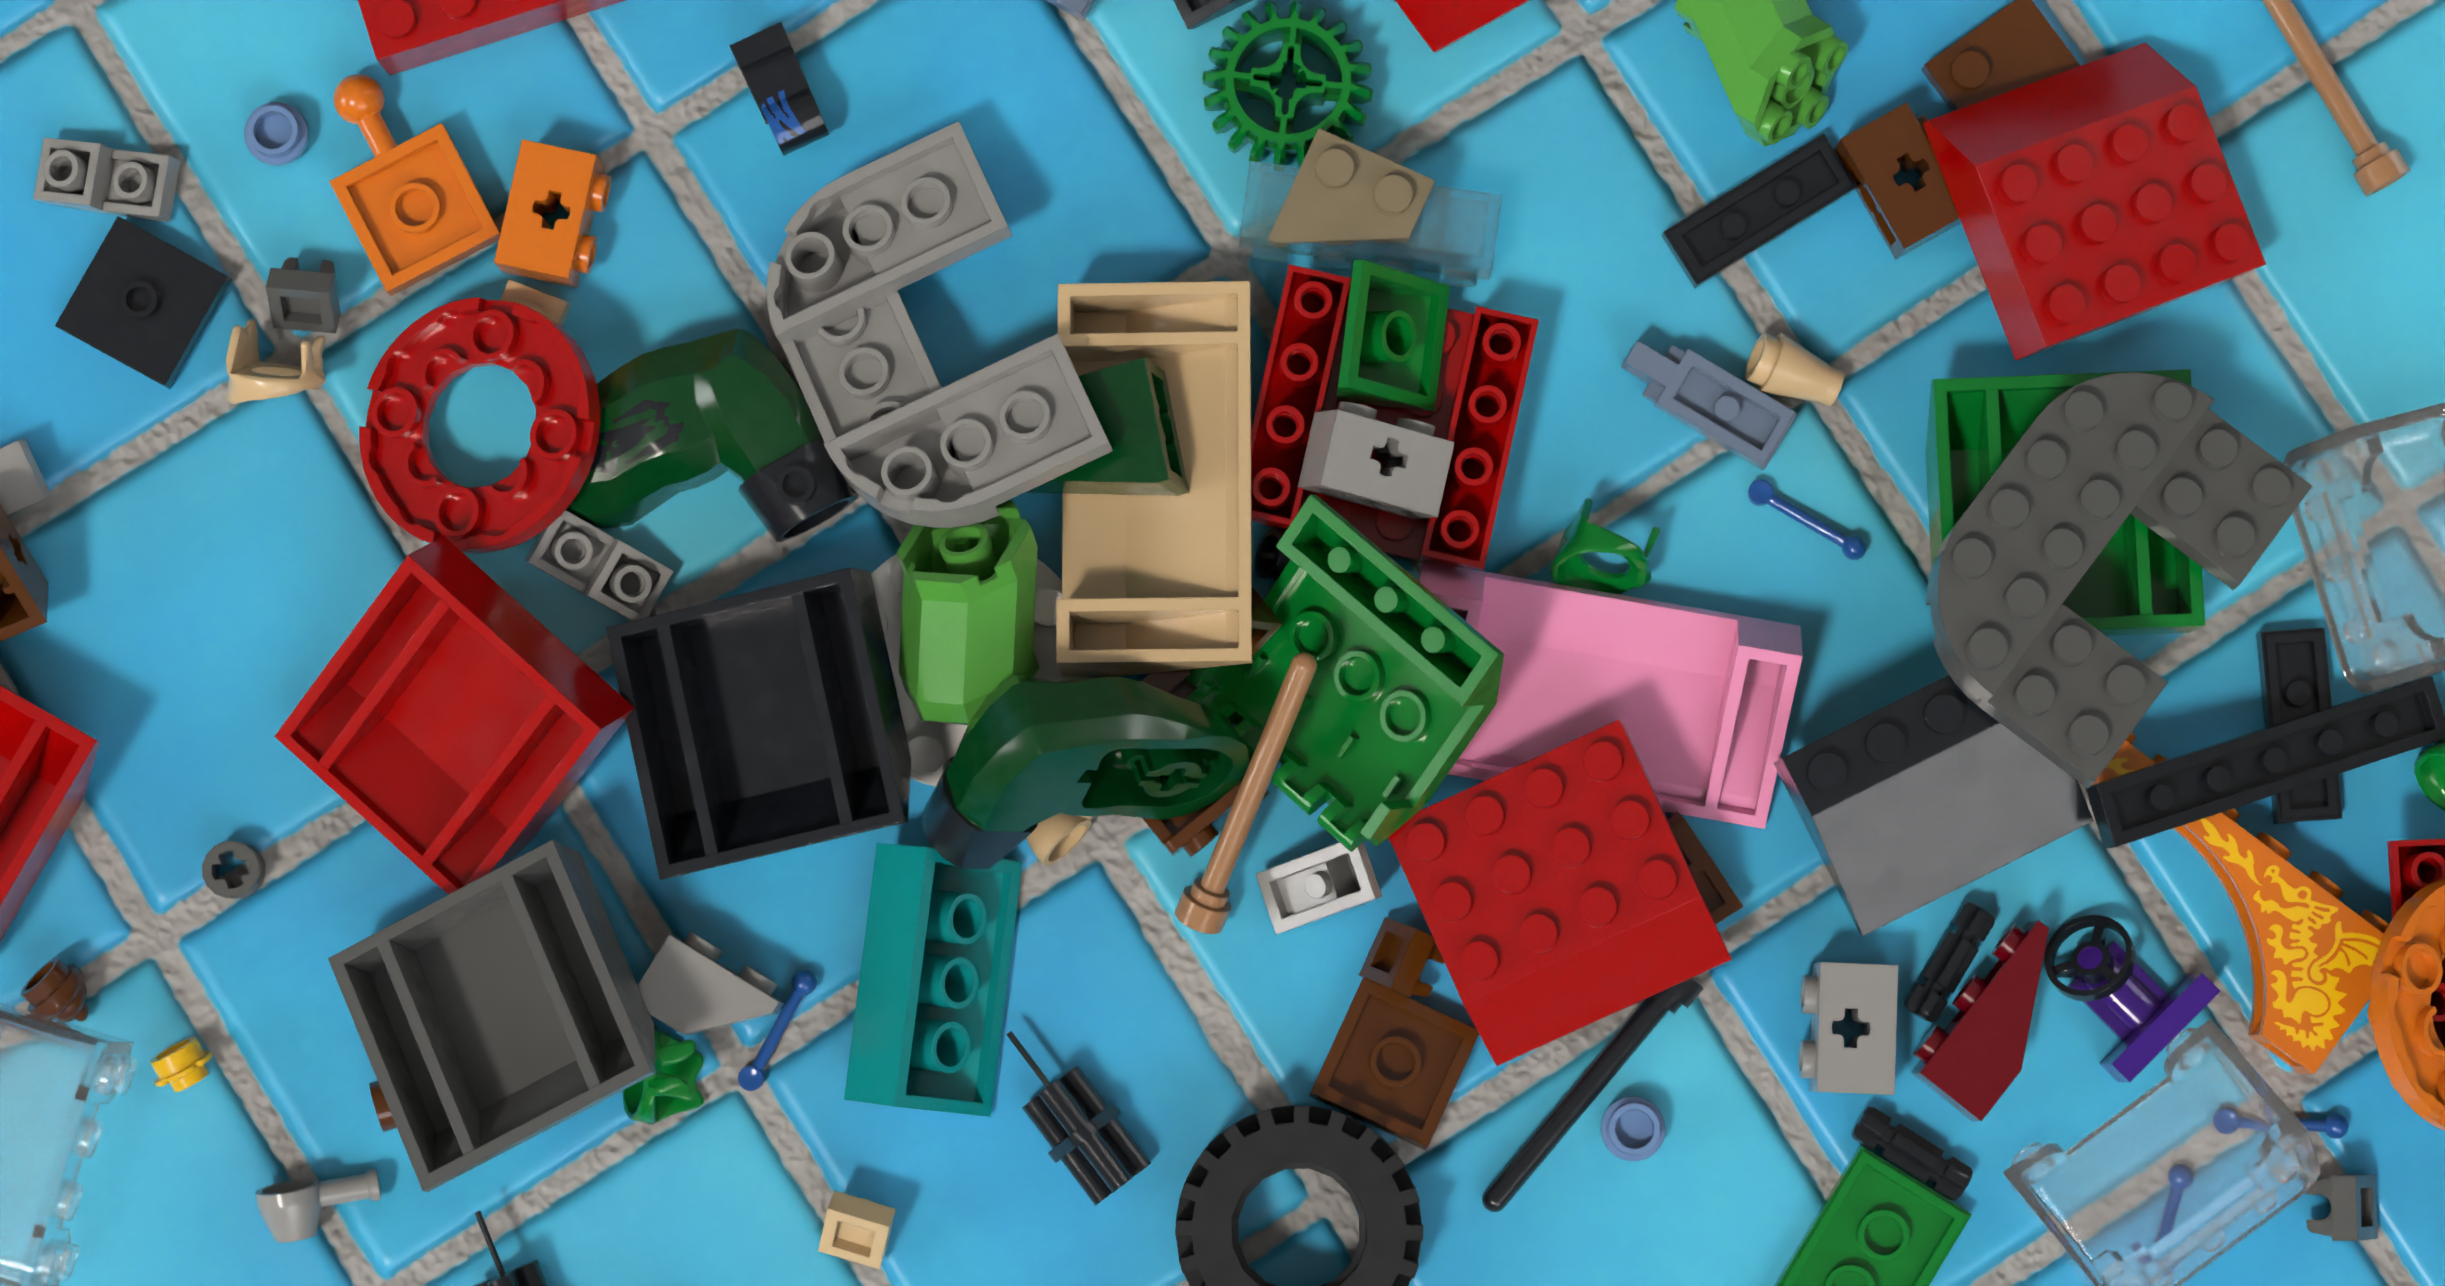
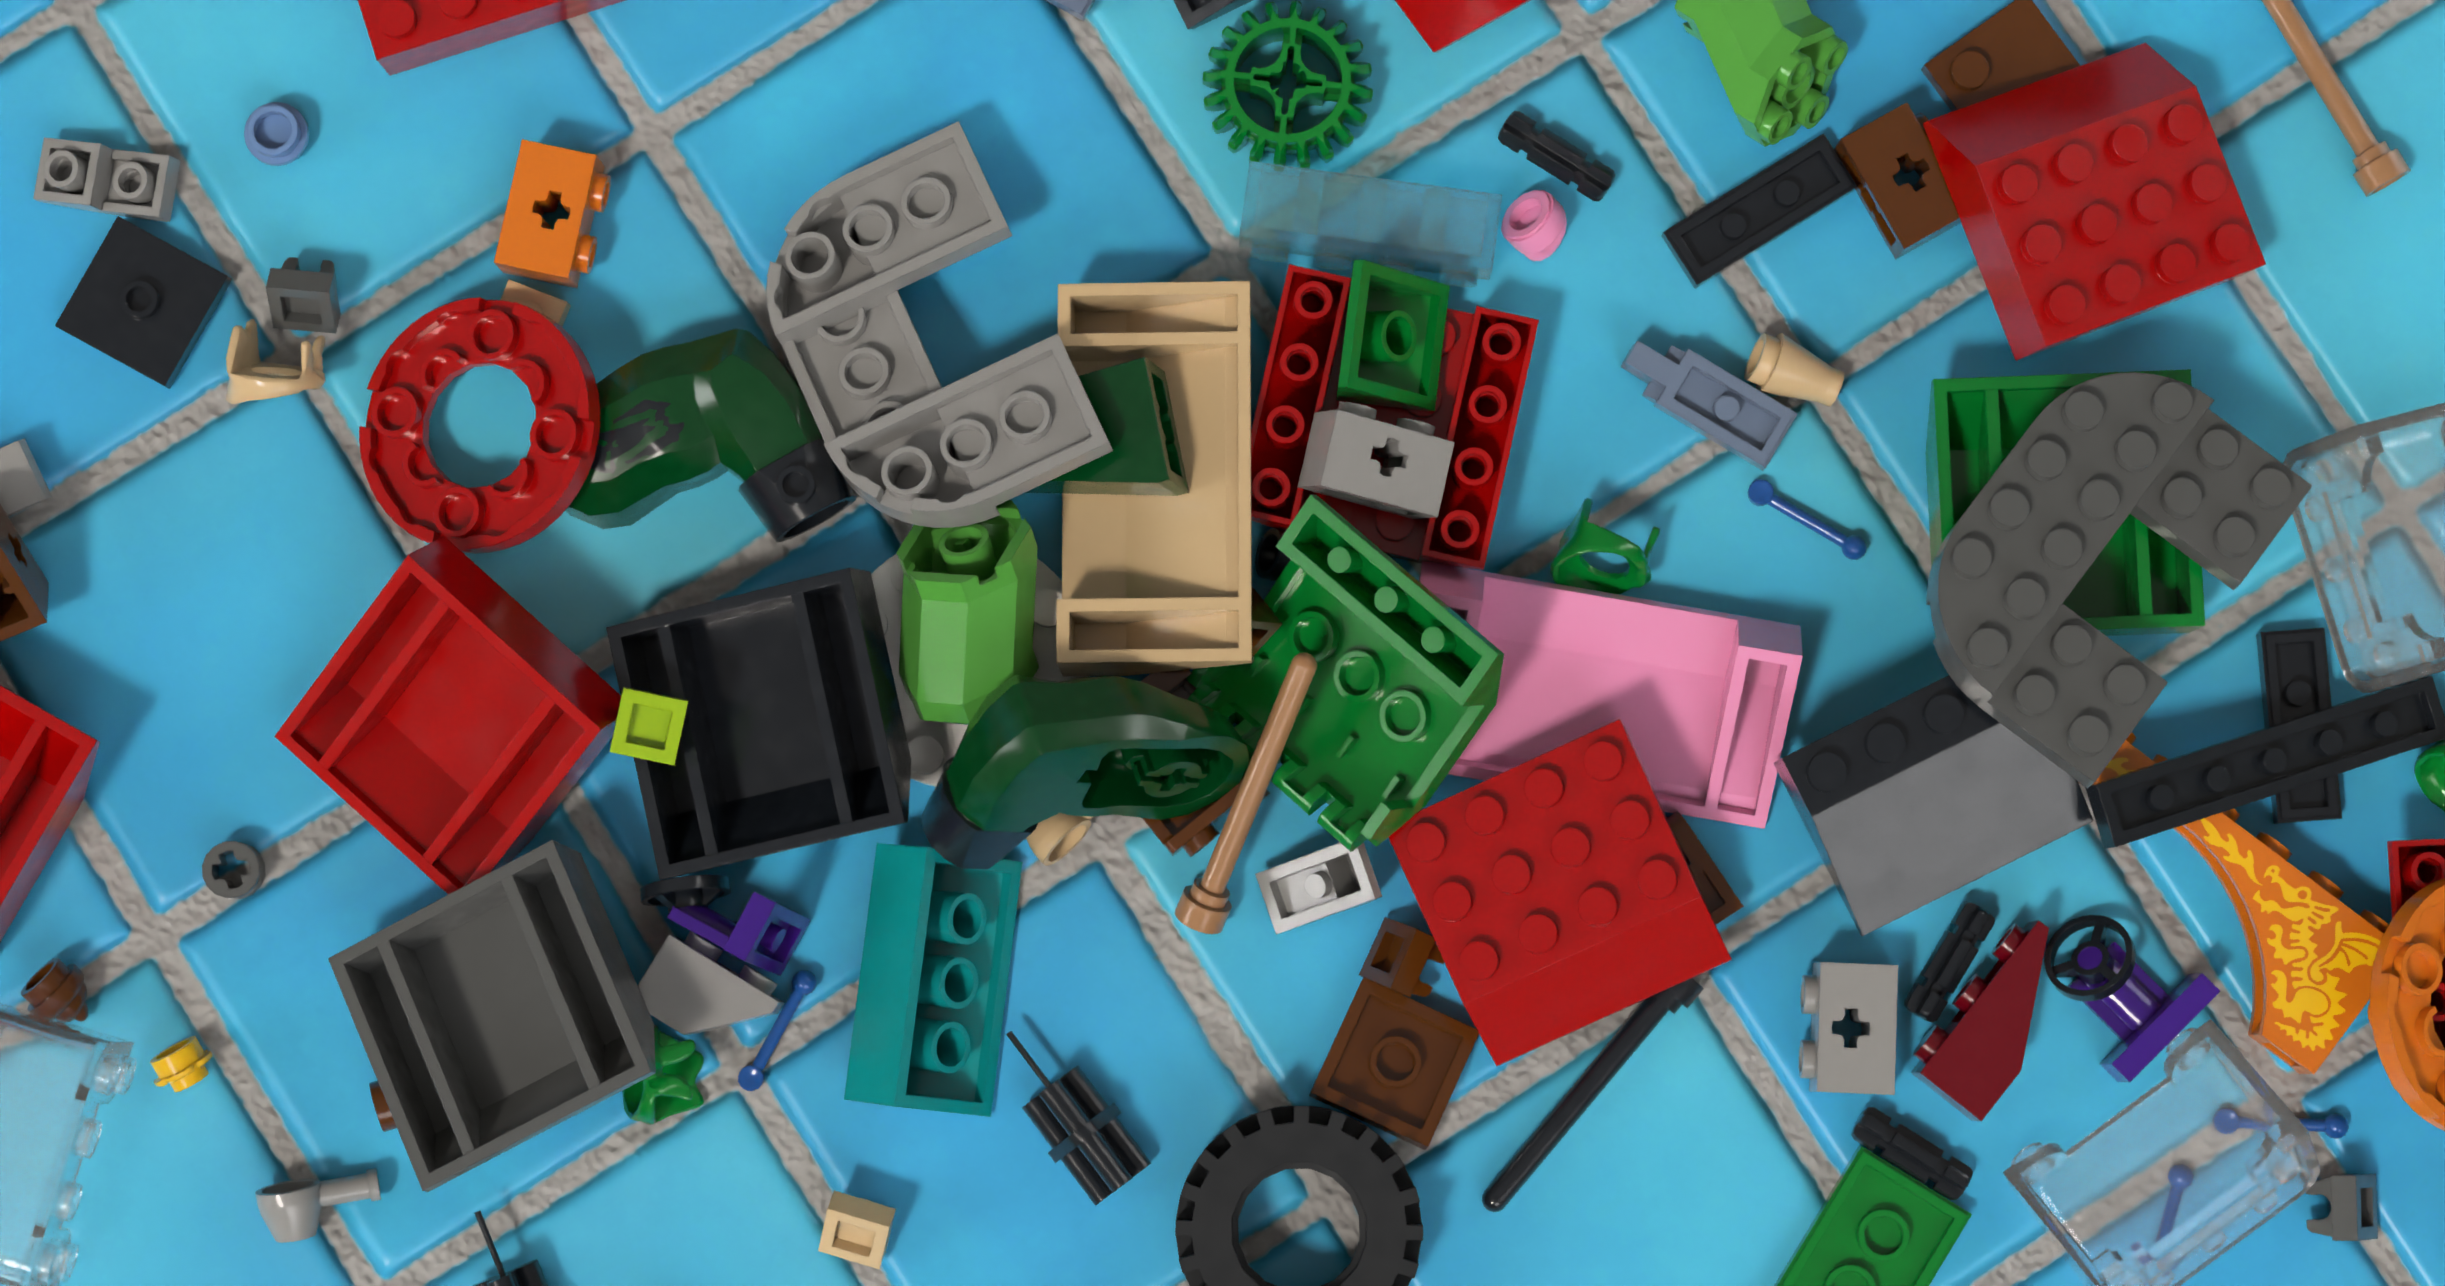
orange plate [329,74,501,296] -> none
light grey slope [524,510,674,621] -> none
black leg [729,22,829,156] -> none
dark tan wing [1267,128,1435,247] -> none
medium blue plate [1600,1097,1666,1161] -> none
none -> lime tile [609,687,688,765]
none -> dark purple piece [640,875,811,976]
none -> black axle [1498,111,1615,202]
none -> bright pink tile [1501,190,1567,261]

